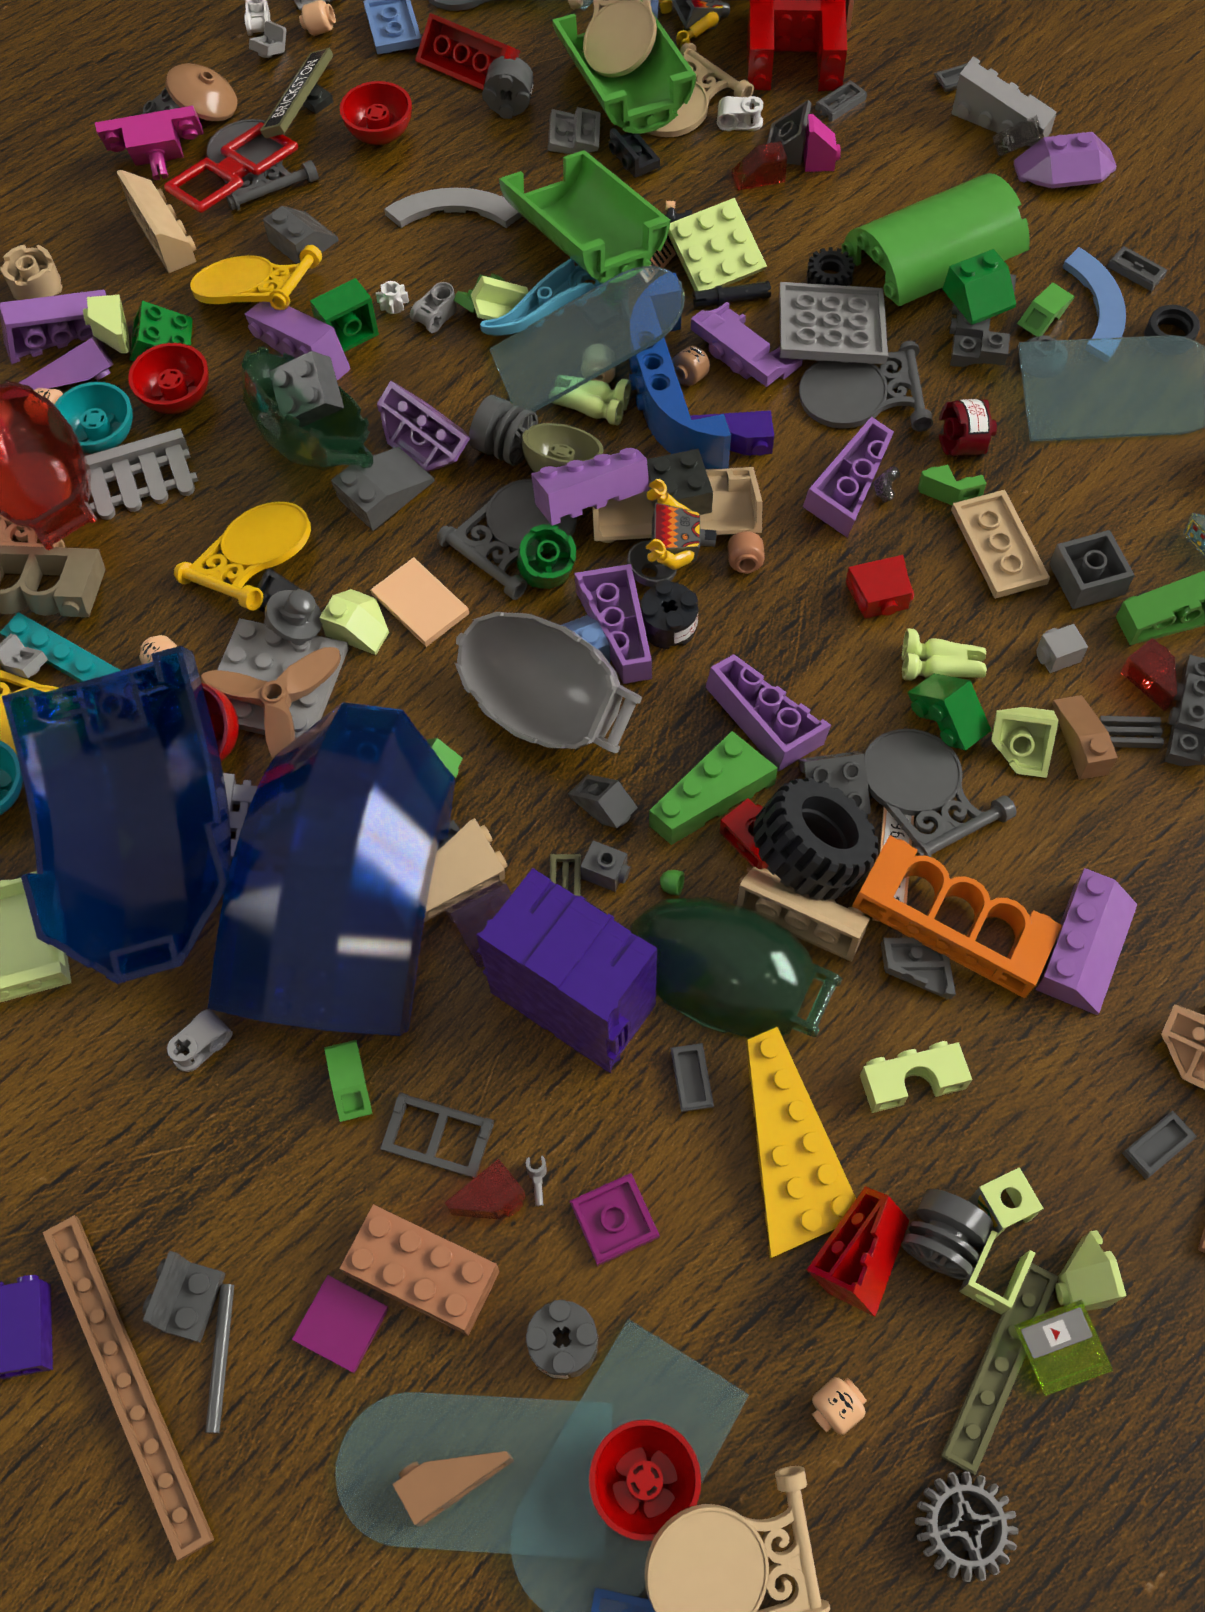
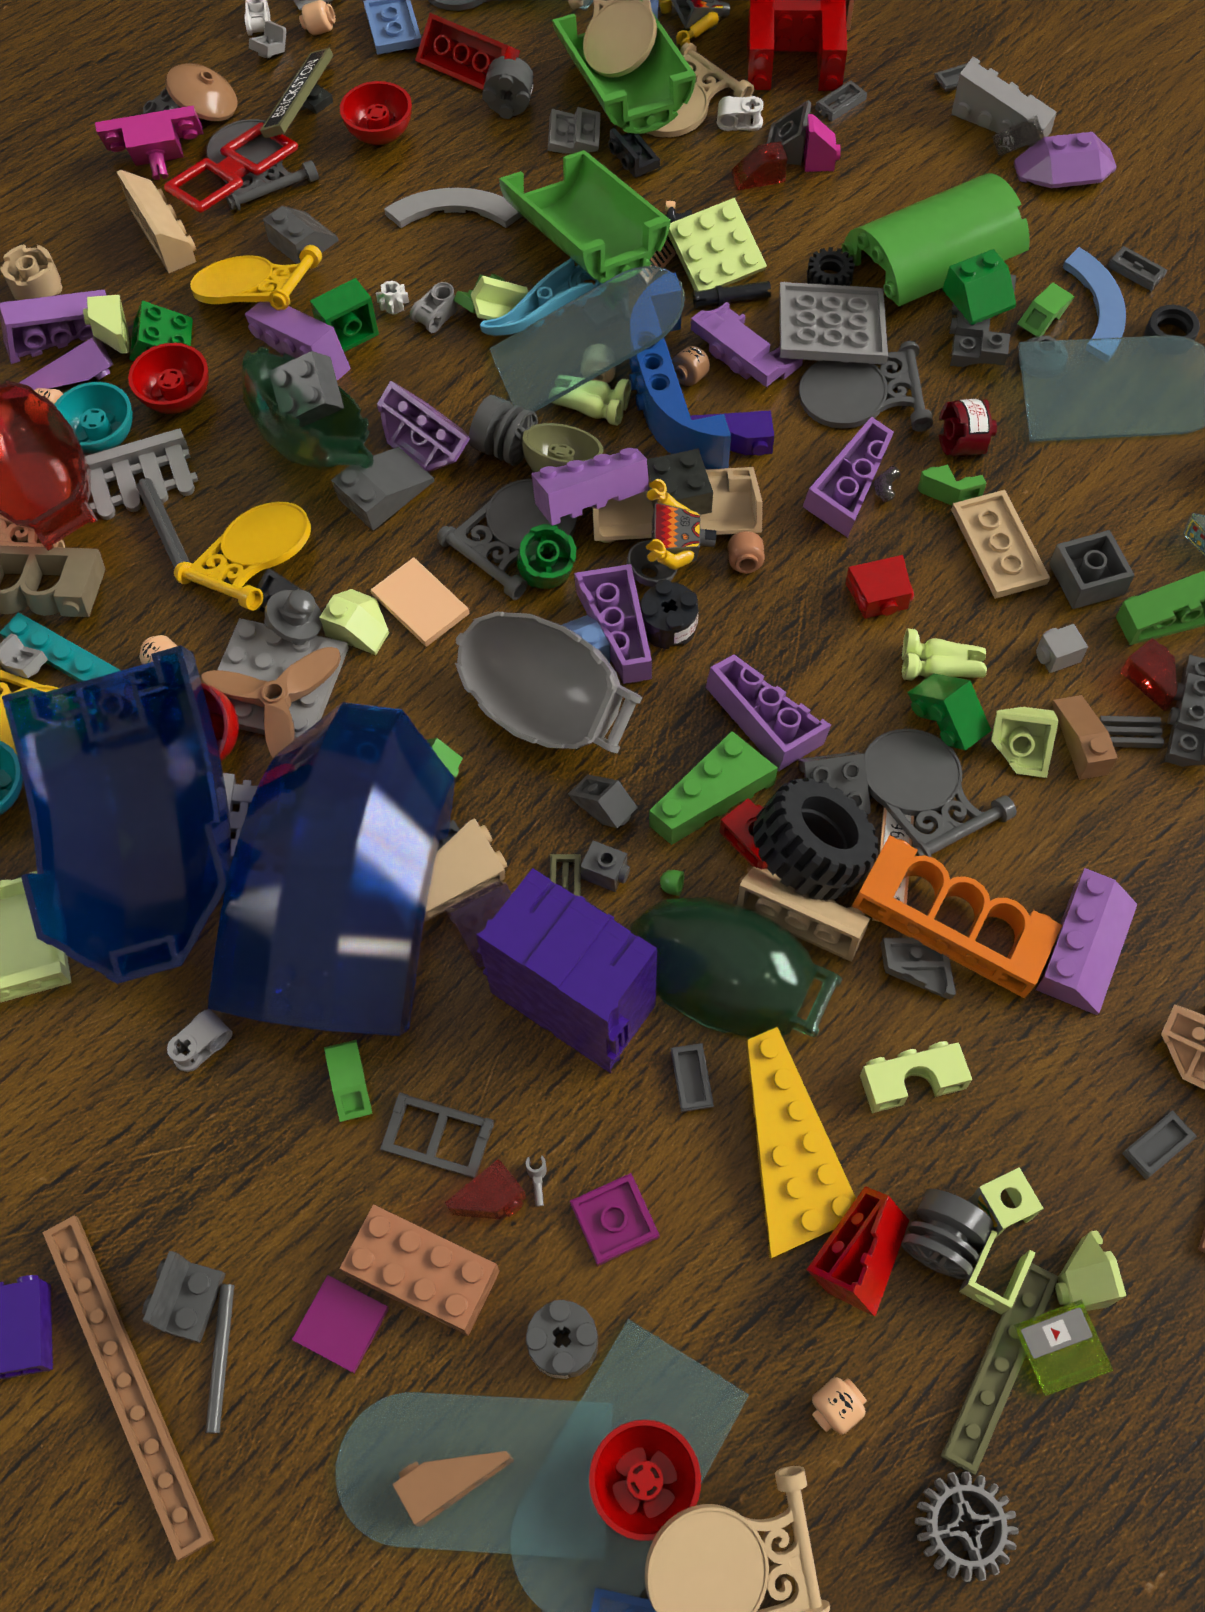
none -> dark grey axle [137,478,190,569]

